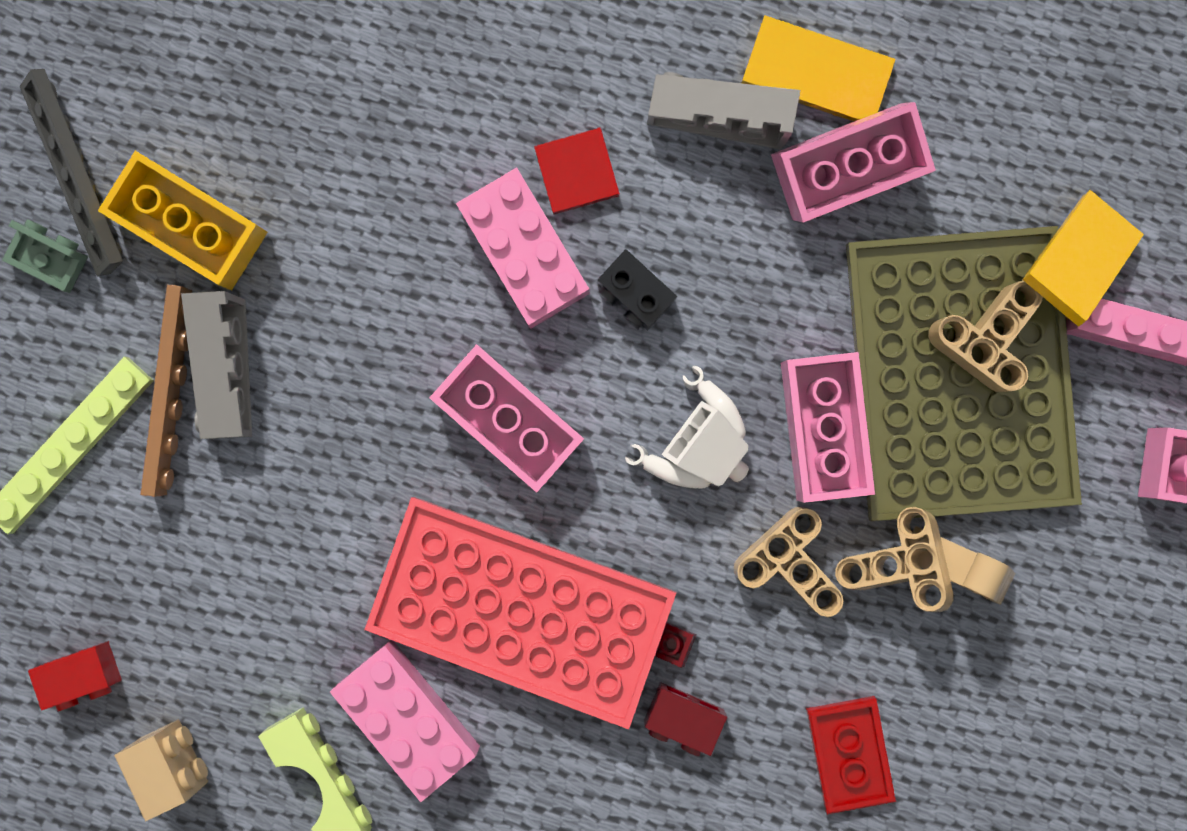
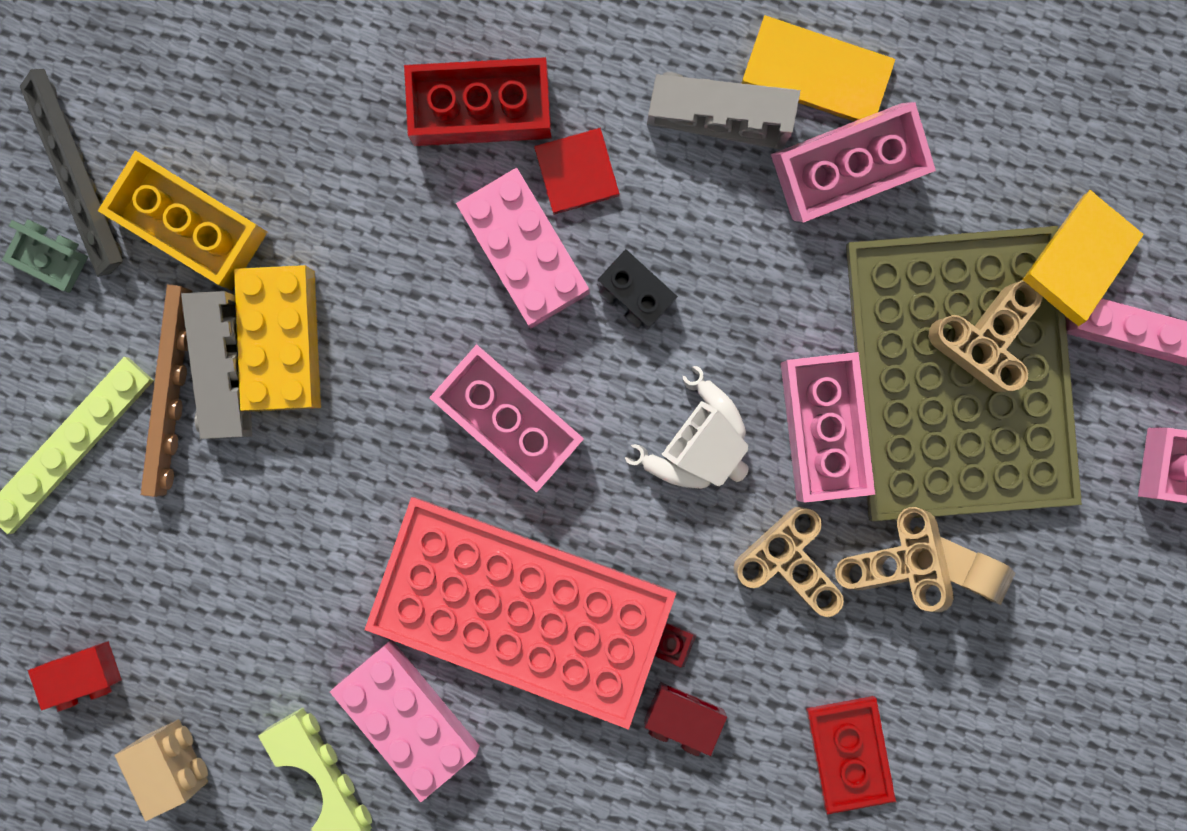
none -> yellow brick [234,265,321,412]
none -> red brick [404,57,552,146]

